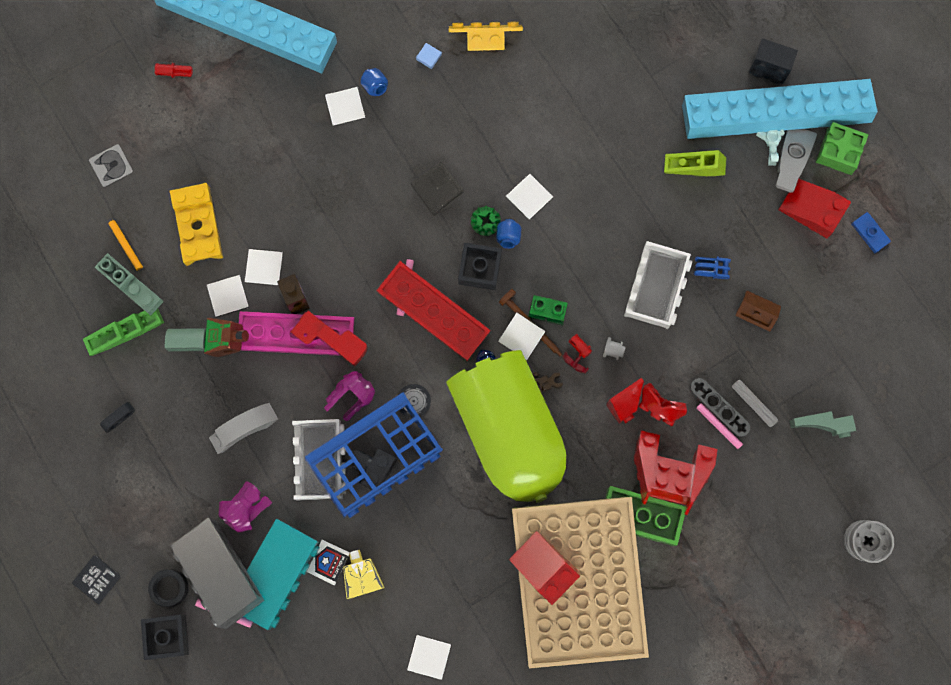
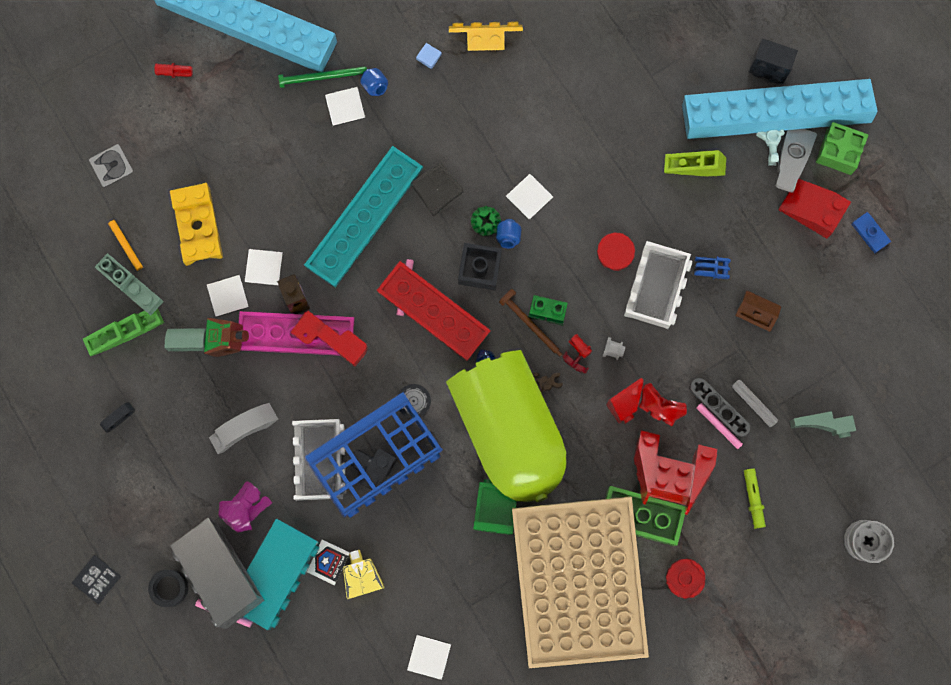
black brick [141,614,189,660] -> none
magenta piece [324,371,375,421] -> none
white sticker [498,313,545,360] -> none
slope [509,531,580,605] -> none
none -> green bar [278,67,367,88]
none -> teal plate [304,146,423,288]
none -> green panel [473,479,516,535]
none -> red tile [597,233,635,271]
none -> red tile [666,559,705,599]
none -> lime pin [744,469,766,529]

